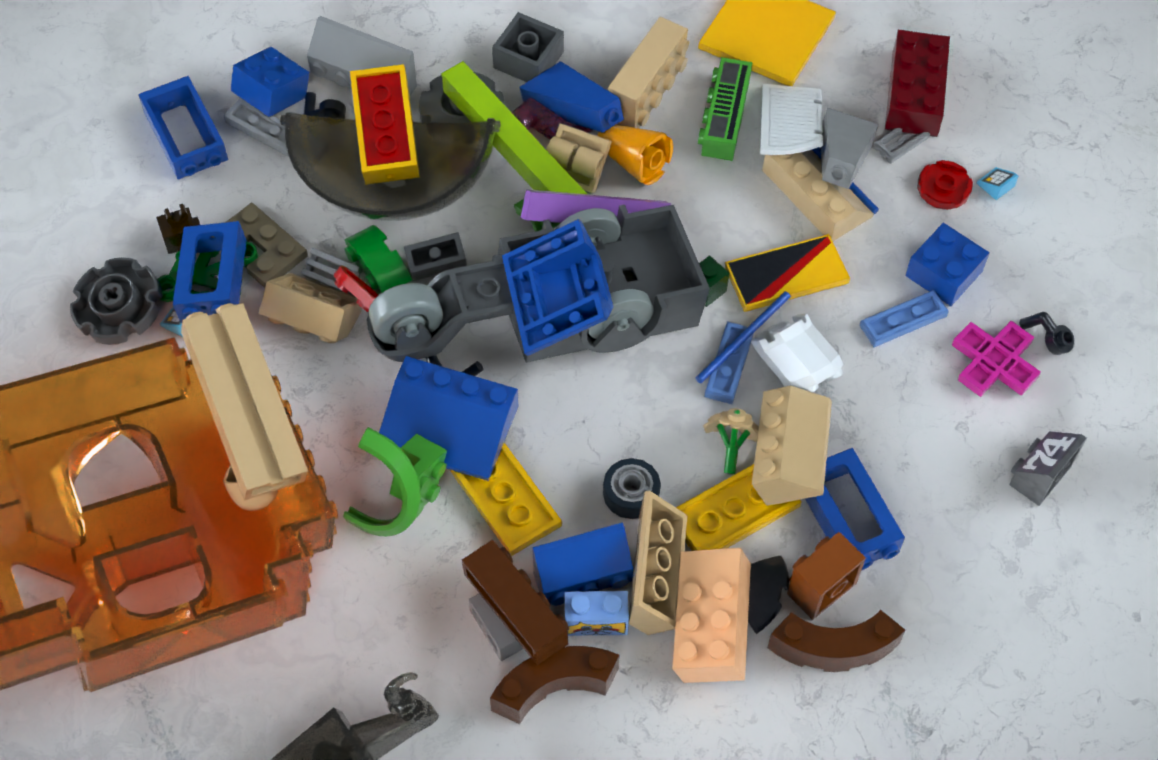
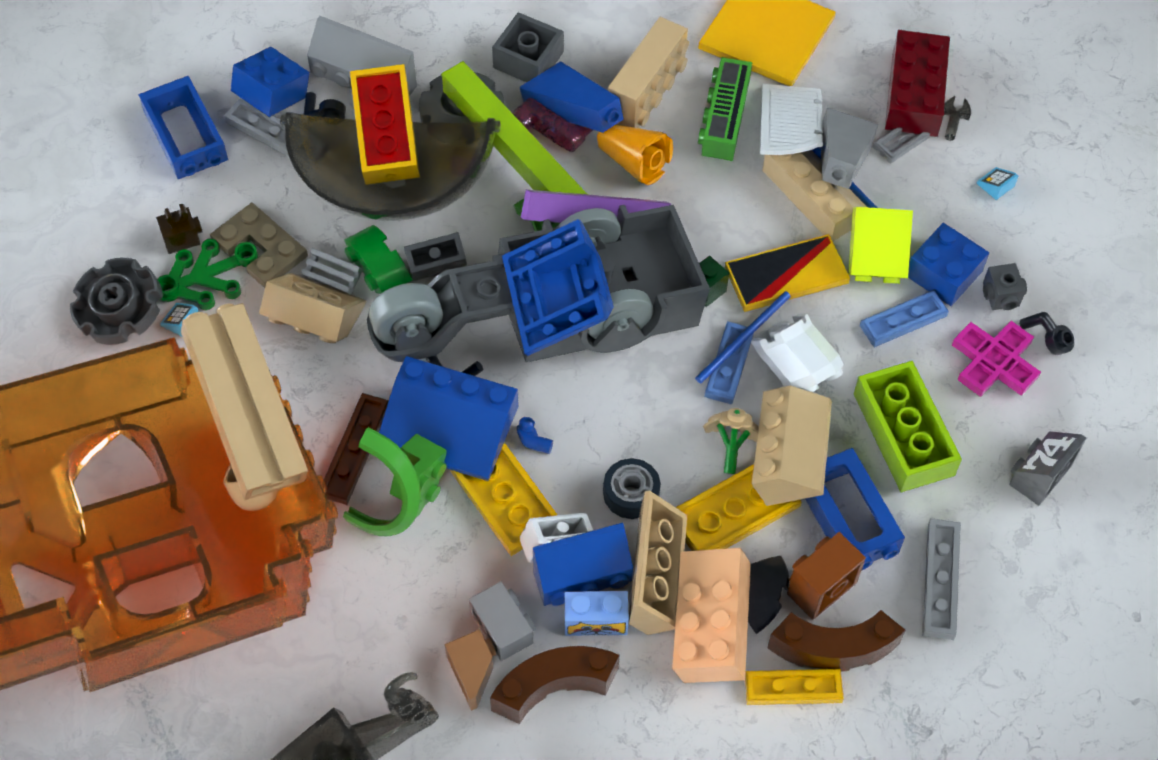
blue piece [172,221,247,323] -> none
red plate [333,265,379,312] -> none
reddish brown brick [462,539,569,666] -> none
tan plate [546,123,612,193] -> none
red tile [917,160,973,210] -> none
none -> reddish brown tile [318,393,389,505]
none -> medium nougat slope [444,629,496,711]
none -> blue arm [517,417,553,454]
none -> white brick [520,513,593,563]
none -> yellow tile [745,669,844,705]
none -> neon yellow brick [848,207,913,284]
none -> lime brick [853,360,962,493]
none -> light grey plate [922,518,961,640]
none -> clear smoke bar [944,96,971,141]
none -> dark grey brick [983,263,1027,311]

